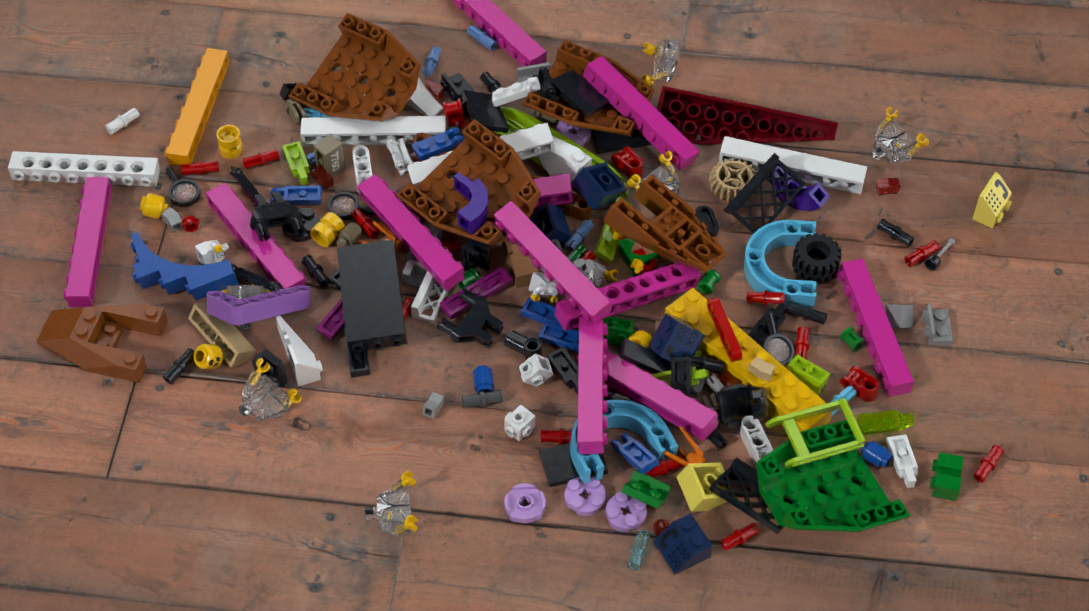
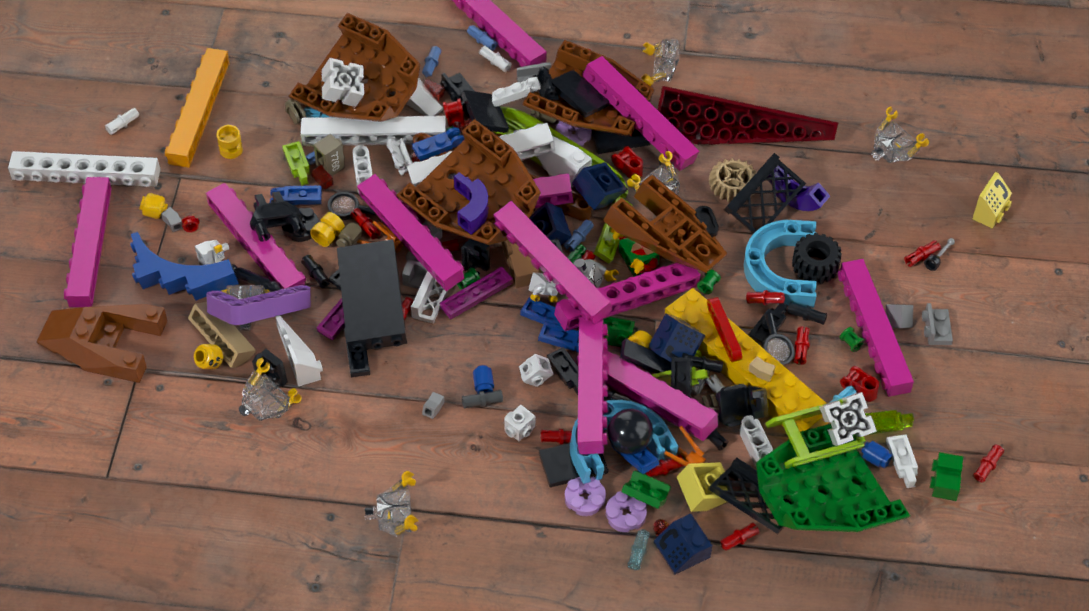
black pin [163,348,195,385] -> none
black piece [166,167,201,207] -> none
red pin [181,160,219,176] -> none
black wheel [230,166,267,203] -> none
red axle [242,149,280,169] -> none
black piece [280,83,303,101] -> none
black connector [437,288,504,349] -> none
black pin [480,72,502,93] -> none
black piece [504,330,542,360] -> none
lavender plate [504,484,546,523] -> none
clear red piece [718,370,742,387] -> none
white brick [719,136,867,194] -> none
lime hinge [787,354,831,396] -> none
clear red piece [876,178,901,196] -> none
black pin [877,218,915,247] -> none
none -> white brick [322,58,364,107]
none -> white axle [479,46,512,72]
none -> black piece [607,409,653,454]
none -> white brick [819,392,876,445]

